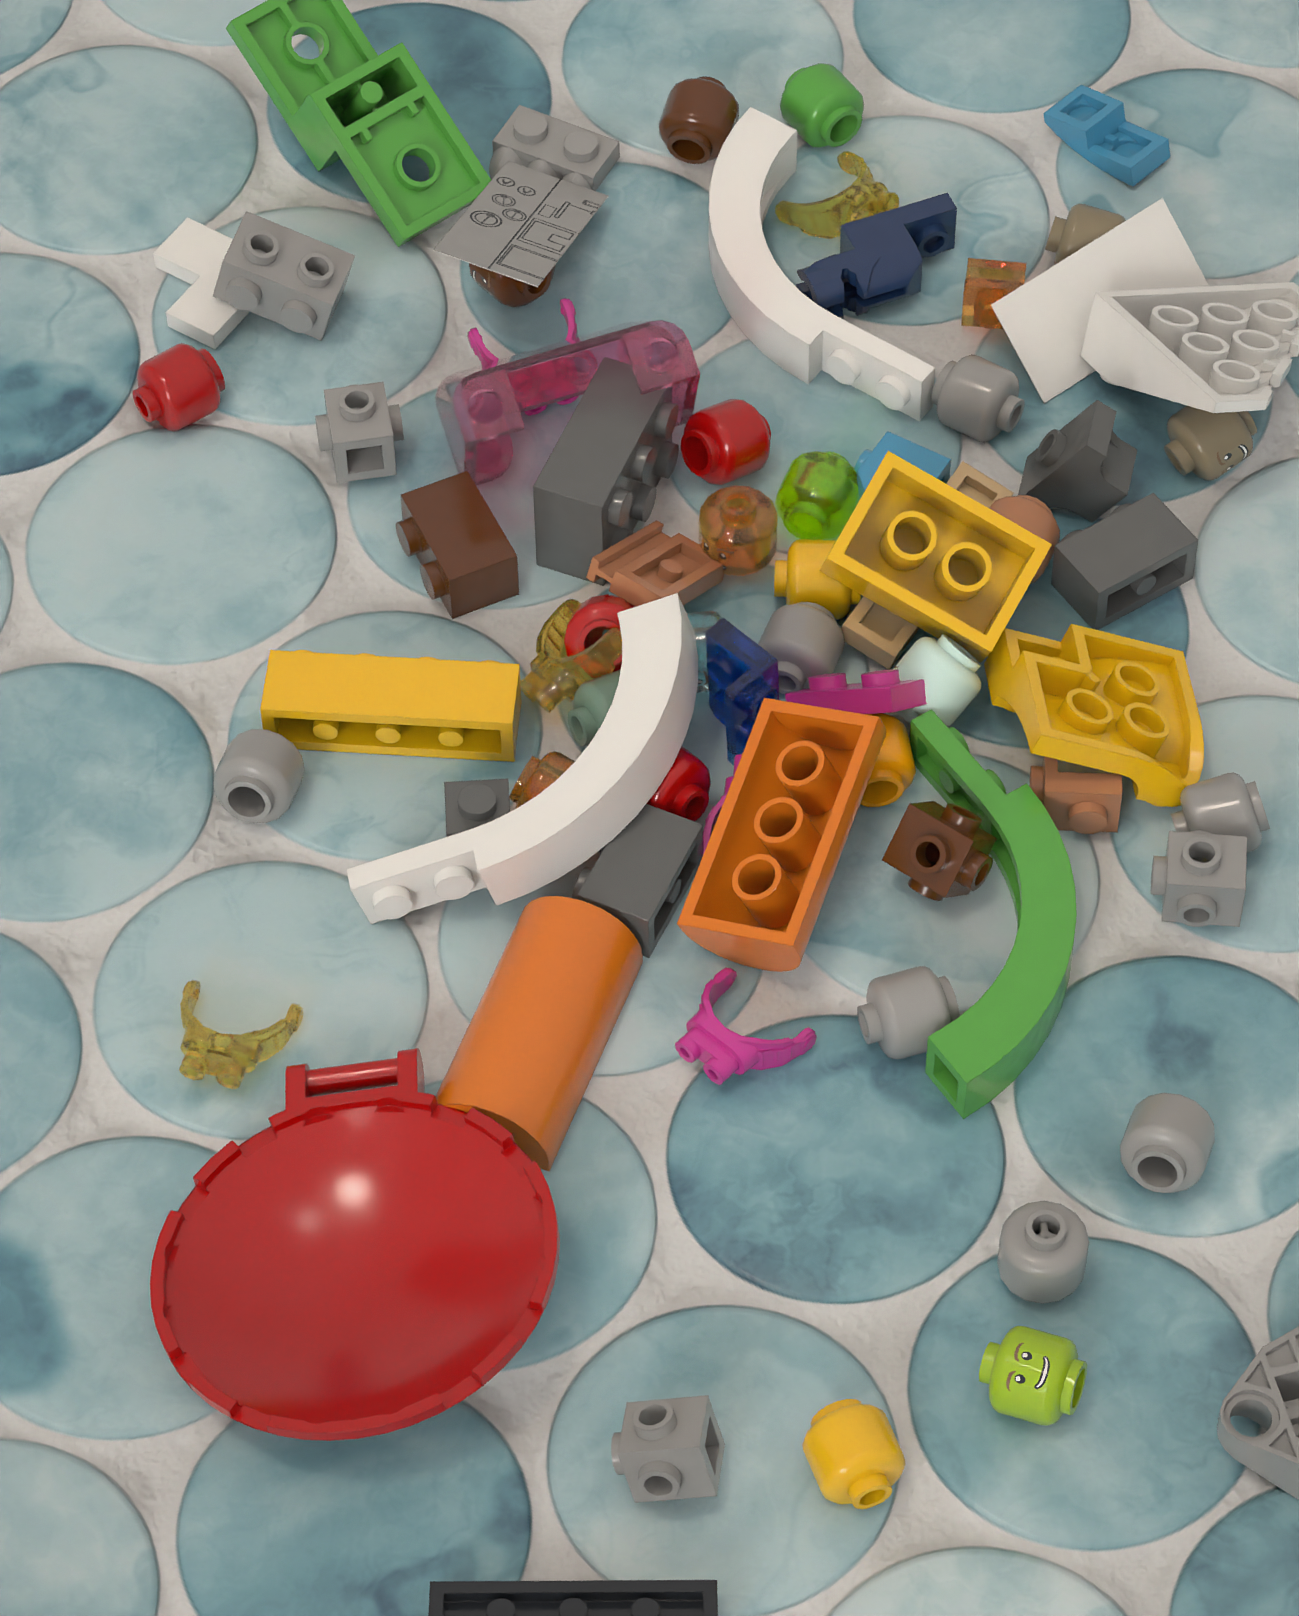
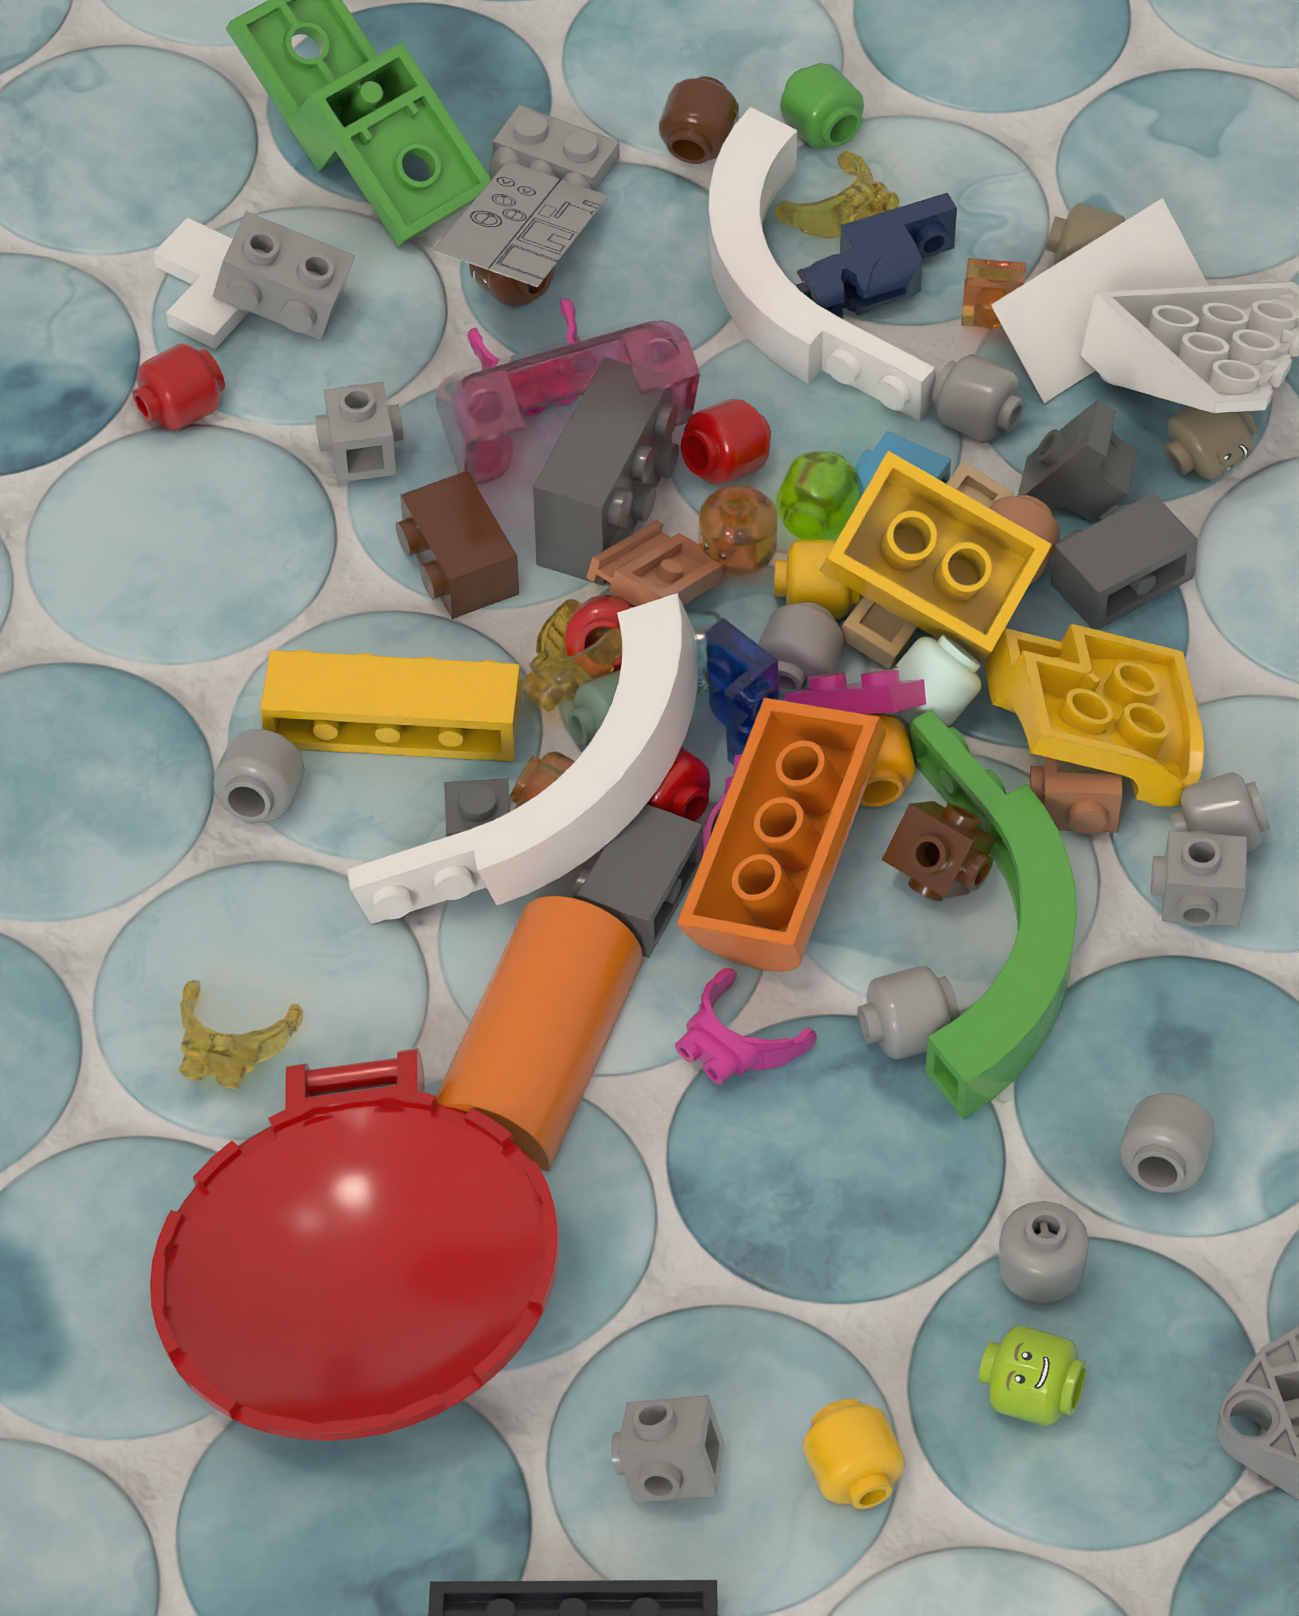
dark azure slope [1043,85,1171,187] -> none

